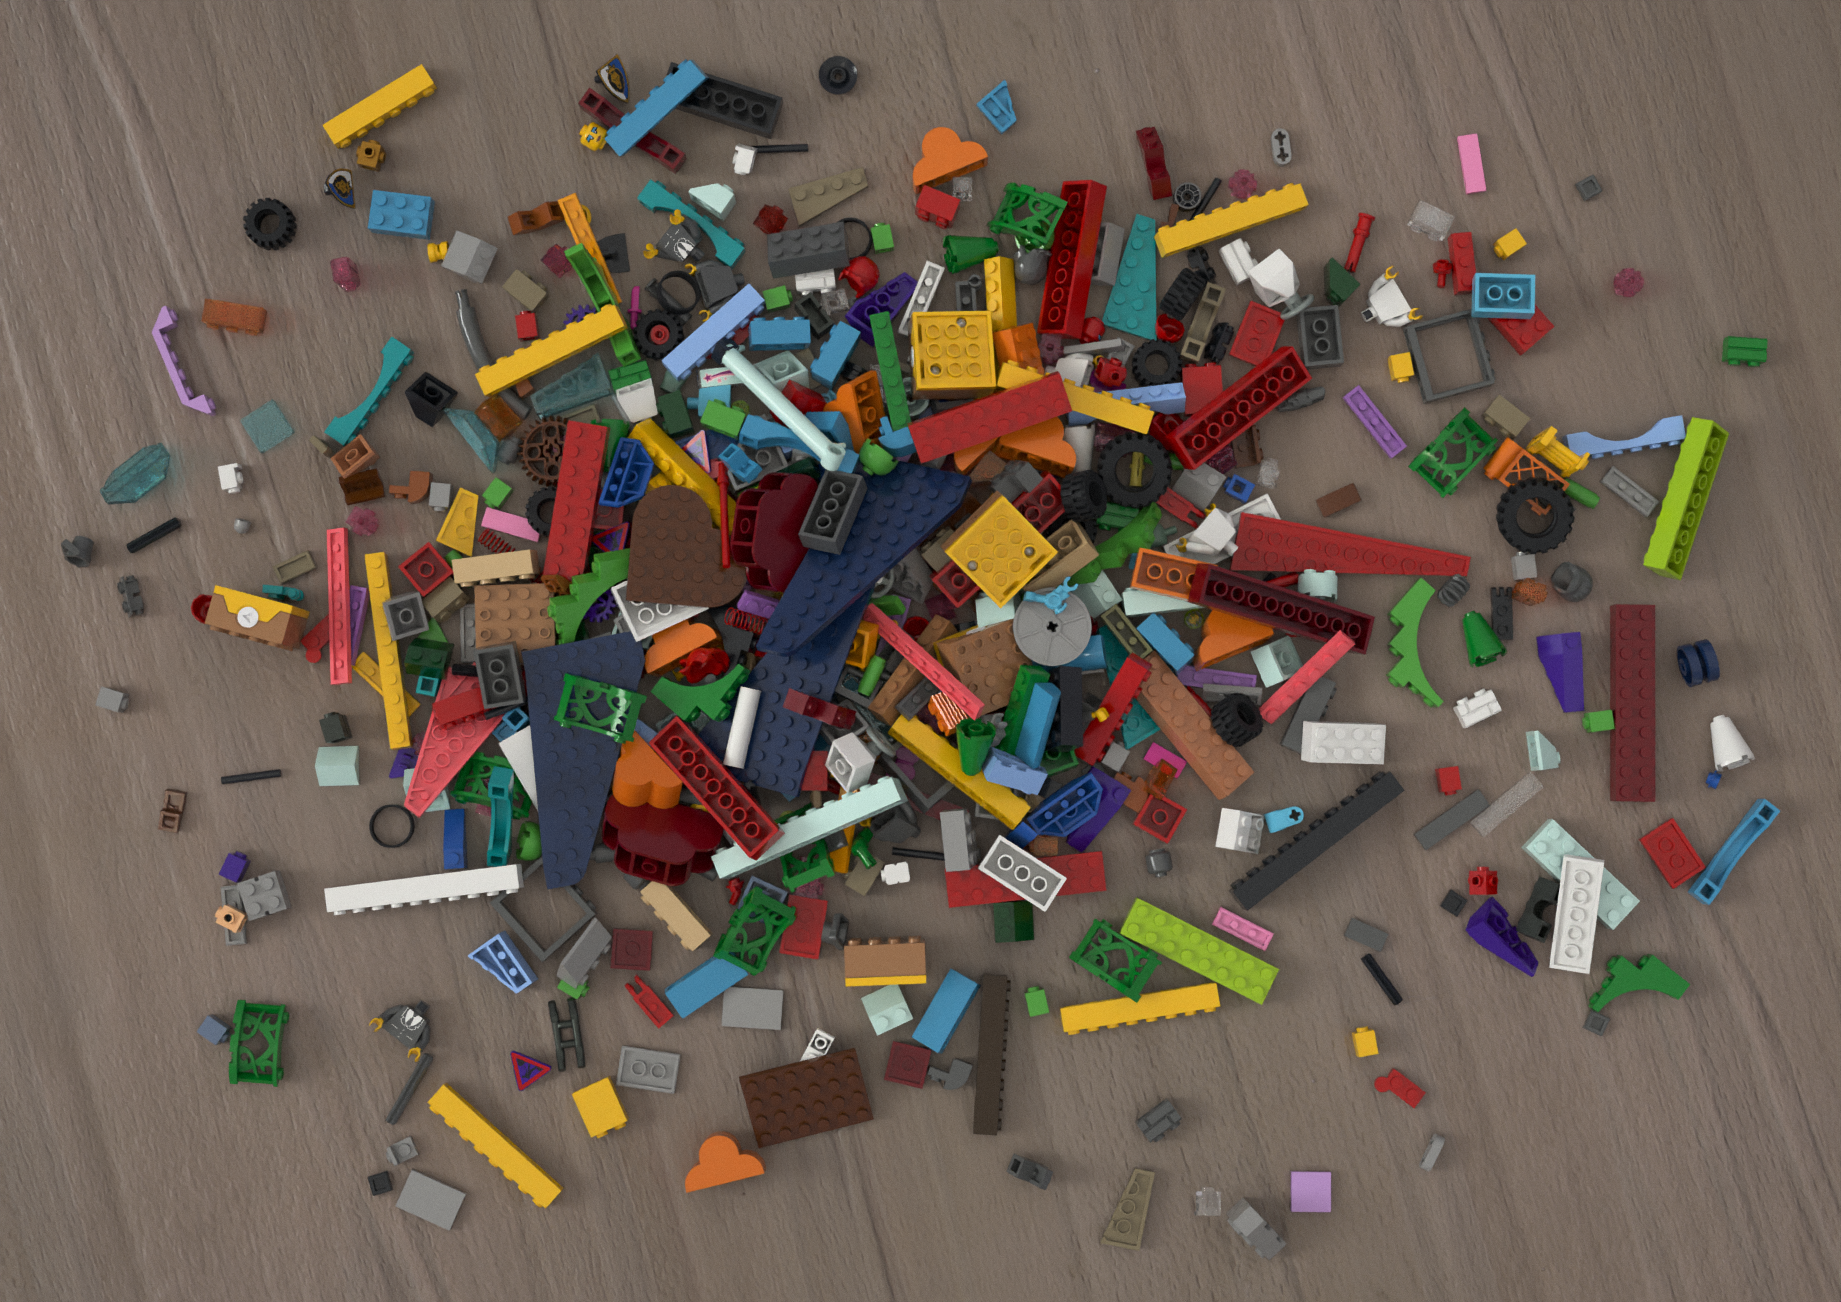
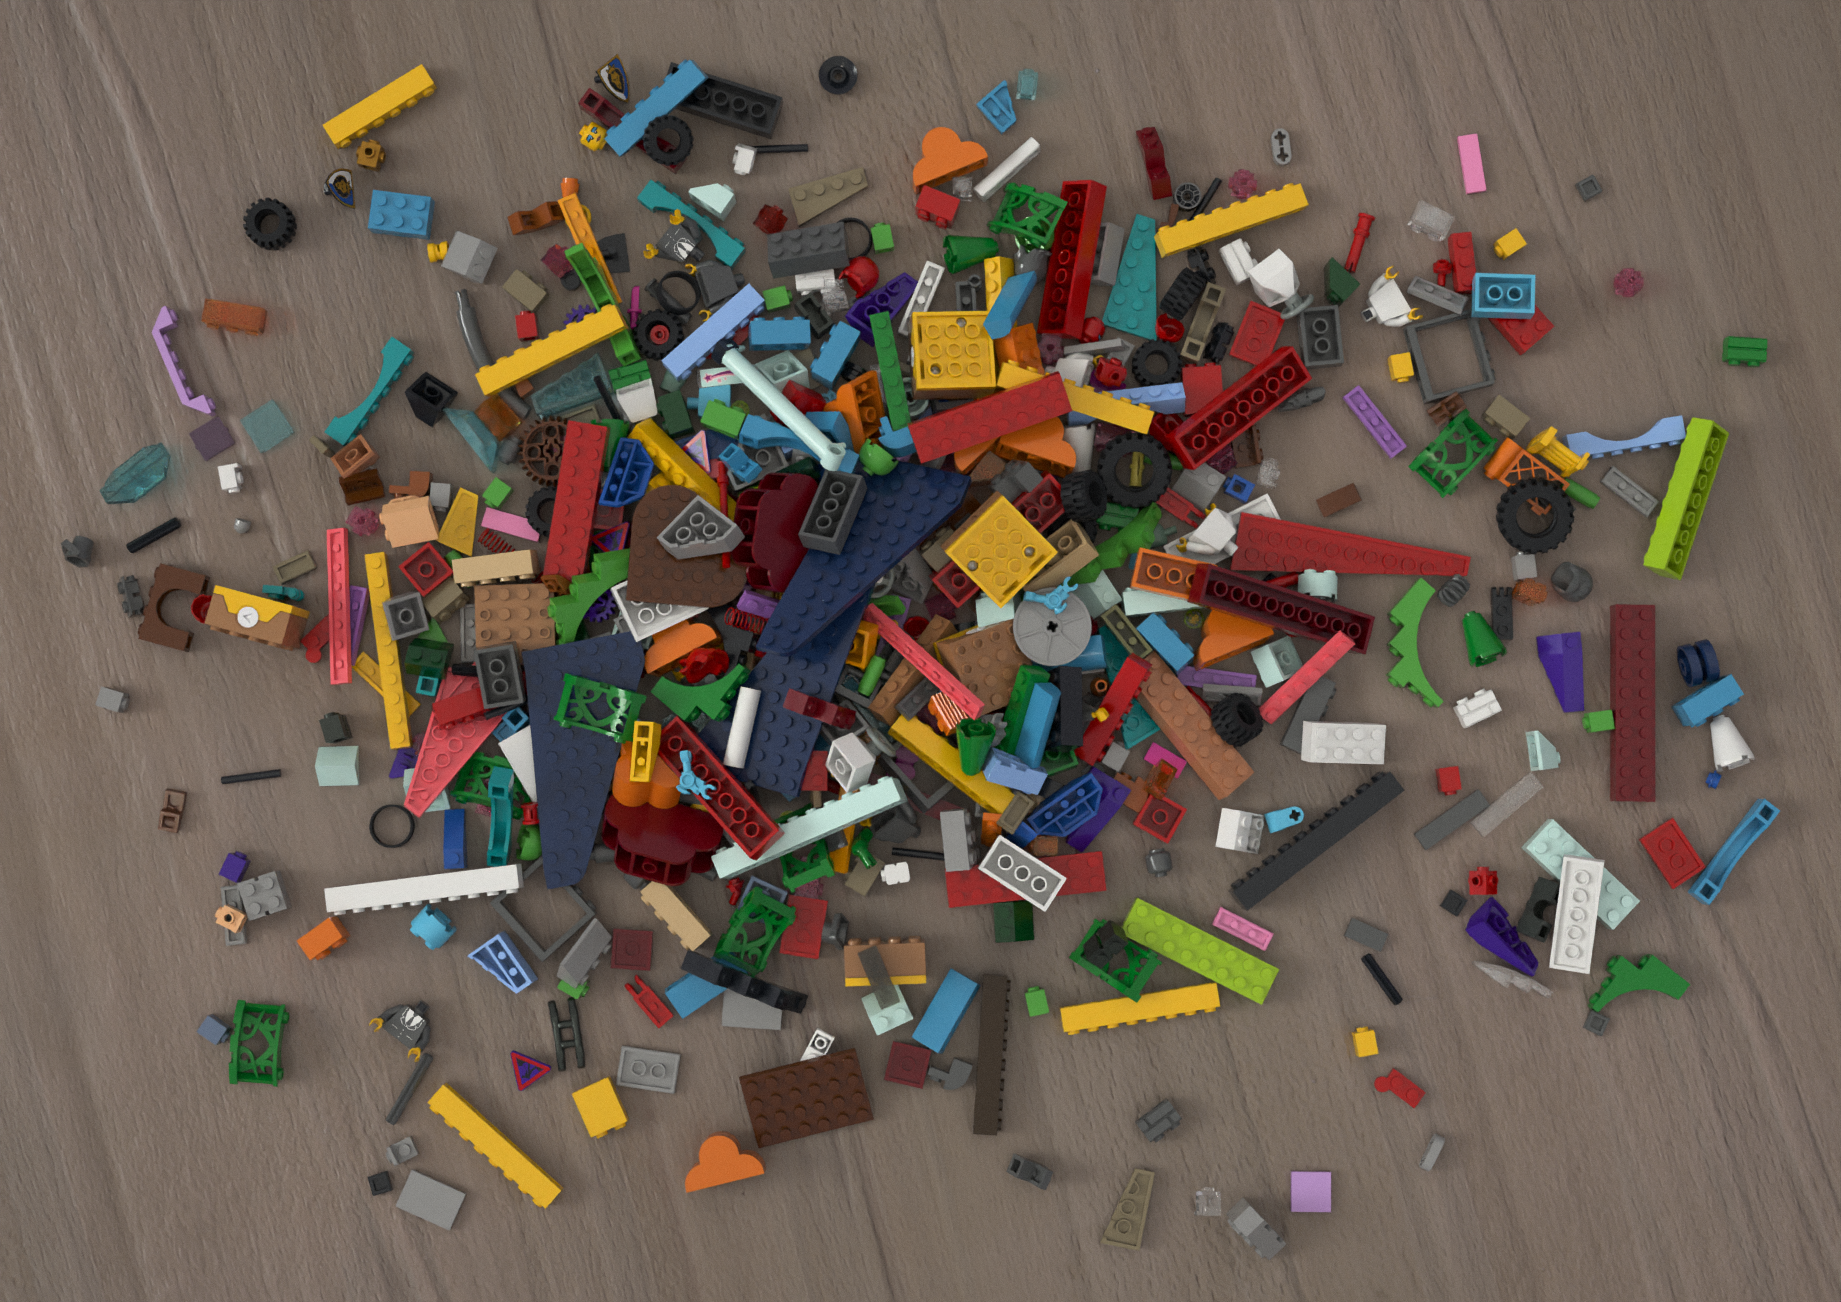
clear pink brick [330,257,361,292] -> none
none -> reddish brown arch [138,563,210,652]
none -> clear purple piece [189,416,235,461]
none -> orange brick [297,916,350,961]
none -> light nougat brick [379,495,439,548]
none -> medium azure brick [410,904,457,950]
none -> red bush [520,802,539,825]
none -> black tile [558,269,581,291]
none -> orange cone [560,178,580,198]
none -> black bar [593,375,622,420]
none -> yellow slope [630,721,662,782]
none -> black tyre [643,115,694,166]
none -> light grey brick [657,495,745,559]
none -> medium azure piece [676,750,717,800]
none -> black arch [680,950,808,1014]
none -> clear brick [823,279,844,309]
none -> clear smoke brick [857,944,900,1010]
none -> white brick [973,137,1041,202]
none -> orange plate [981,812,1002,847]
none -> dark azure brick [983,271,1037,340]
none -> dark tan tile [996,791,1035,835]
none -> clear light blue brick [1016,69,1038,100]
none -> pearl dark grey piece [1083,920,1128,969]
none -> orange cone [1090,677,1109,697]
none -> light grey tile [1407,276,1469,315]
none -> reddish brown hips [1427,391,1467,427]
none -> clear slope [1471,960,1553,999]
none -> dark azure brick [1671,674,1744,728]

